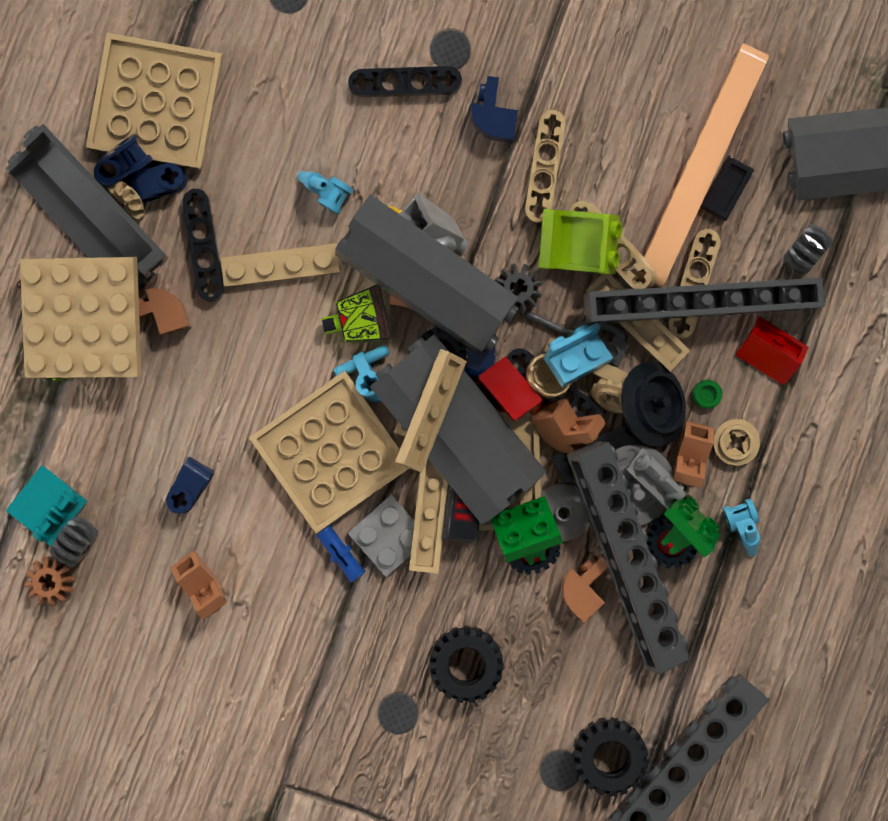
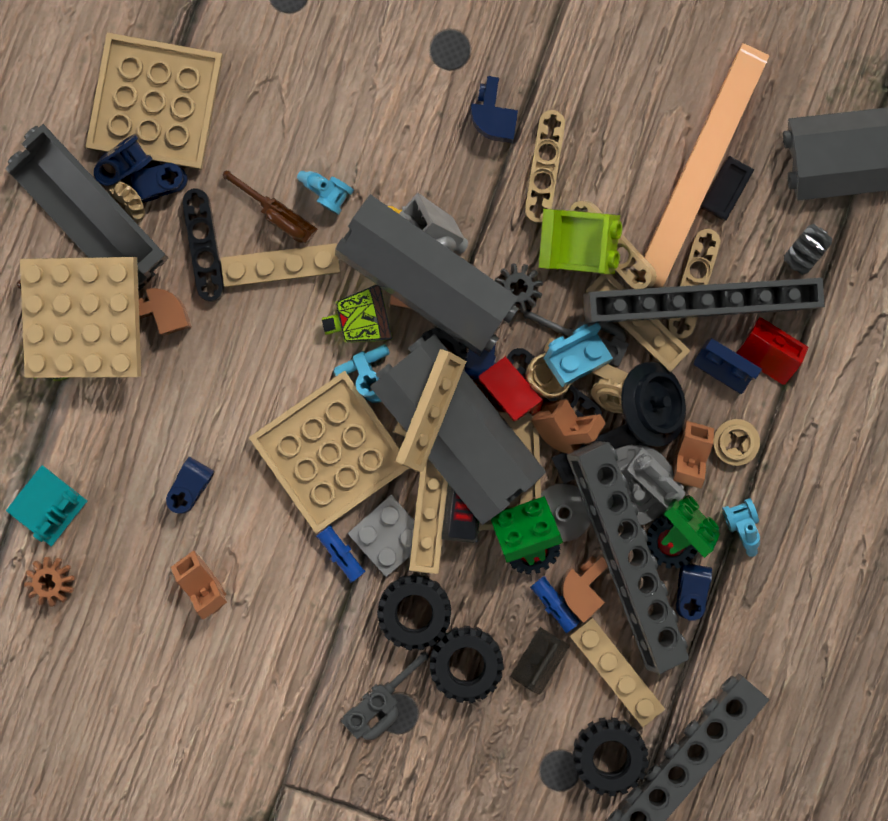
dark grey gear [50,516,98,567] -> none
black beam [348,66,462,97] -> none
green tile [692,380,722,409] -> none
none -> reddish brown piece [223,170,318,243]
none -> dark grey piece [341,652,429,740]
none -> black tyre [377,574,451,651]
none -> clear smoke slope [510,627,570,694]
none -> blue pin [530,576,580,633]
none -> tan plate [569,617,665,727]
none -> dark blue piece [675,563,712,621]
none -> dark blue bracket [693,338,762,394]

